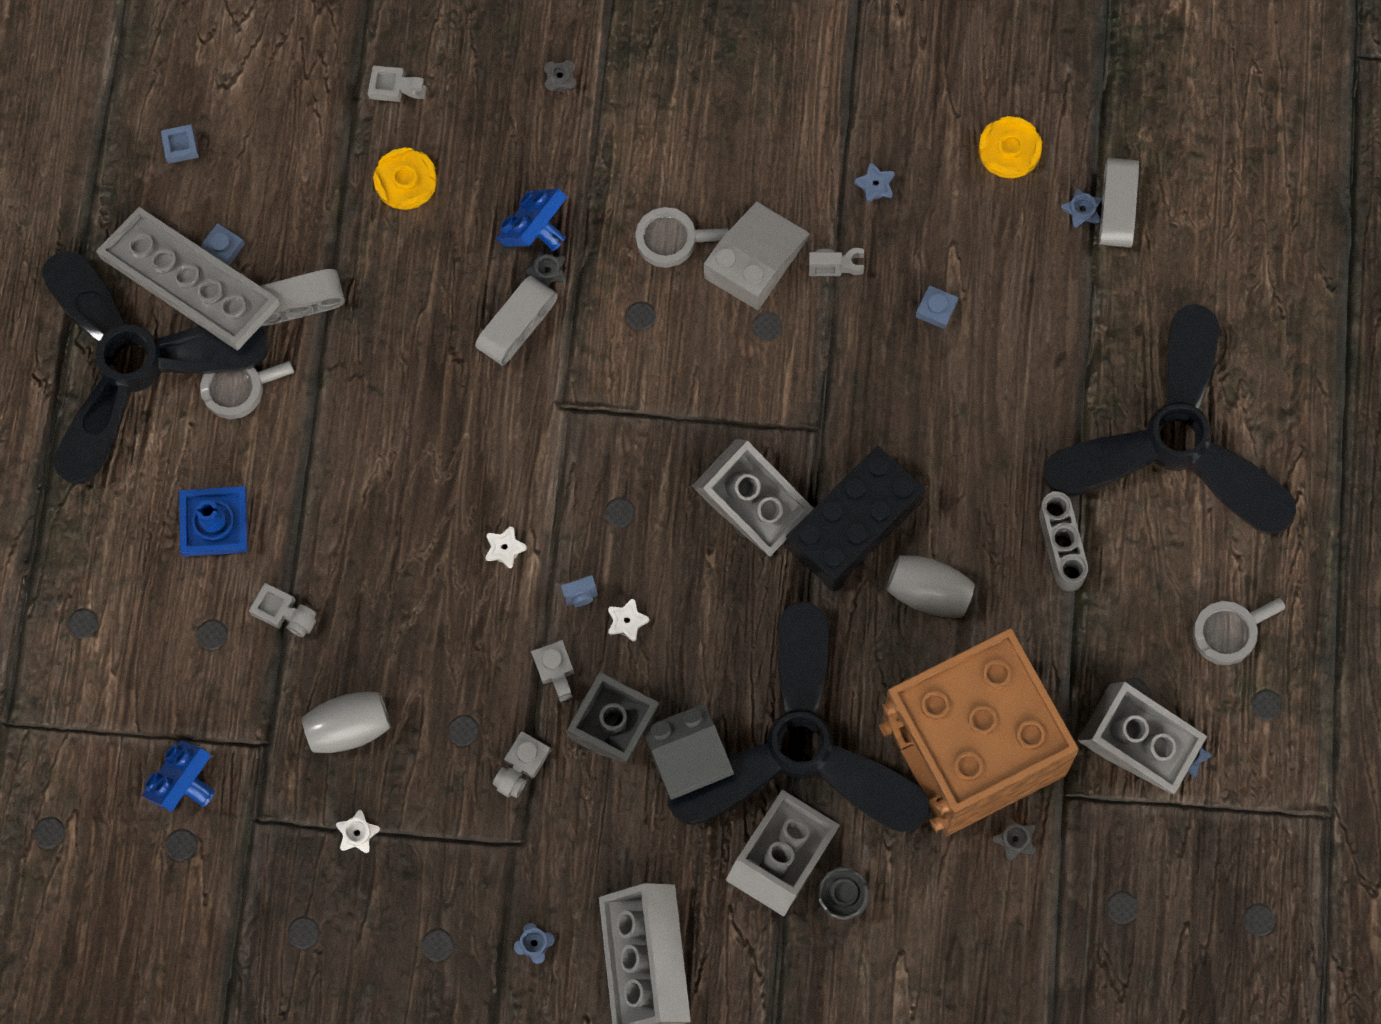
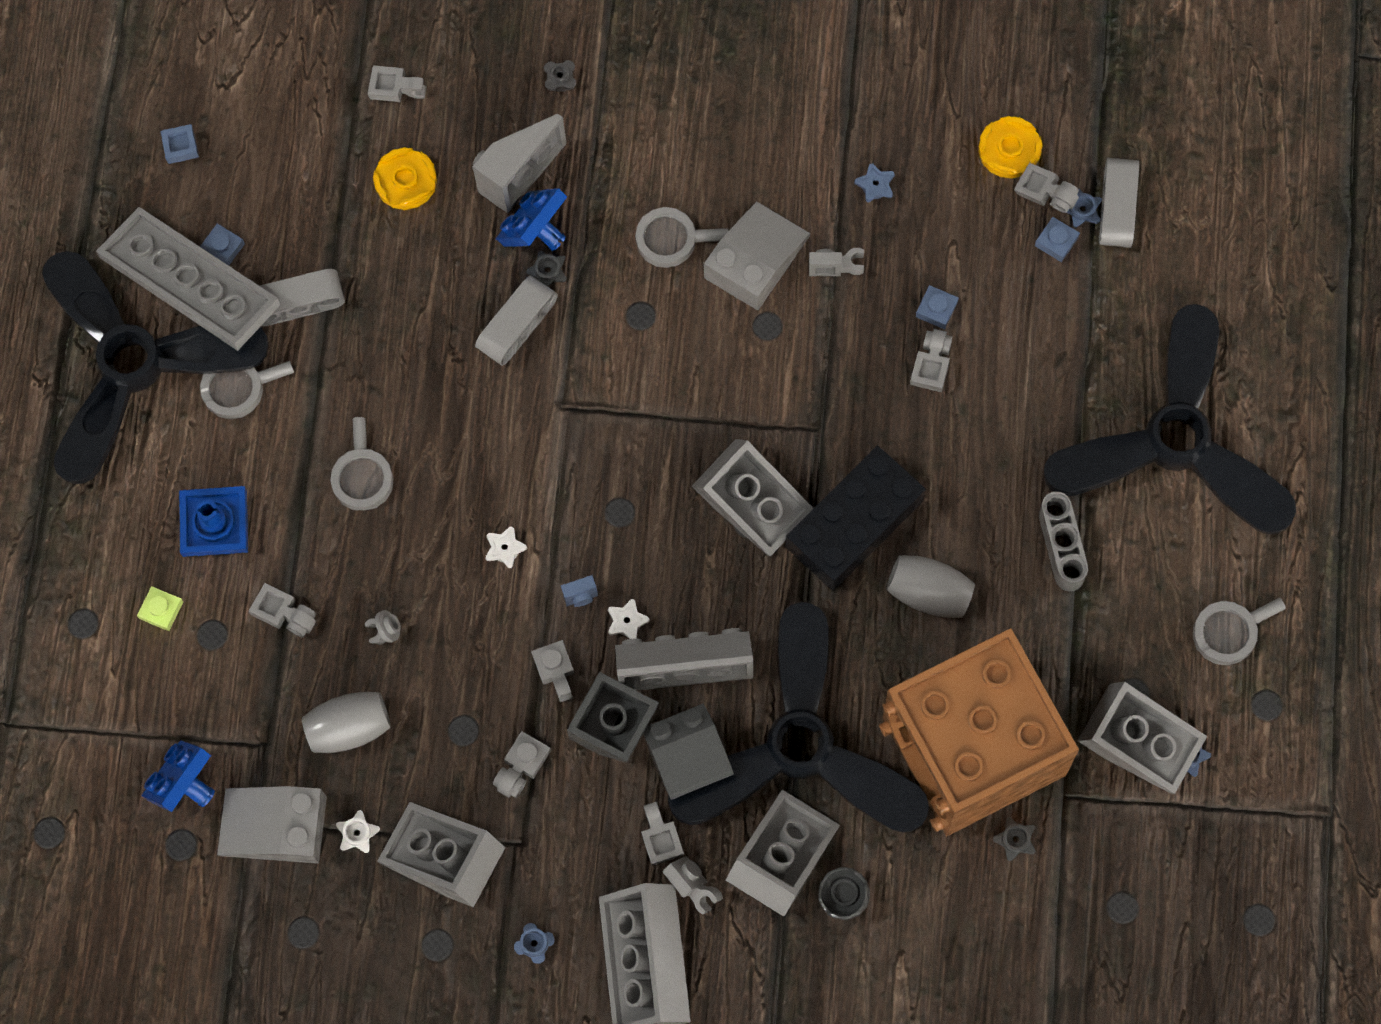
none -> yellowish green plate [137,586,183,631]
none -> light grey slope [217,786,327,863]
none -> piece [330,417,394,511]
none -> light grey plate [365,610,401,645]
none -> light grey slope [378,802,505,907]
none -> light grey slope [472,114,567,213]
none -> light grey slope [615,628,753,691]
none -> light grey plate [641,802,684,866]
none -> light grey plate [662,856,723,915]
none -> light grey plate [910,329,953,392]
none -> light grey plate [1014,162,1079,213]
none -> sand blue plate [1035,217,1080,262]

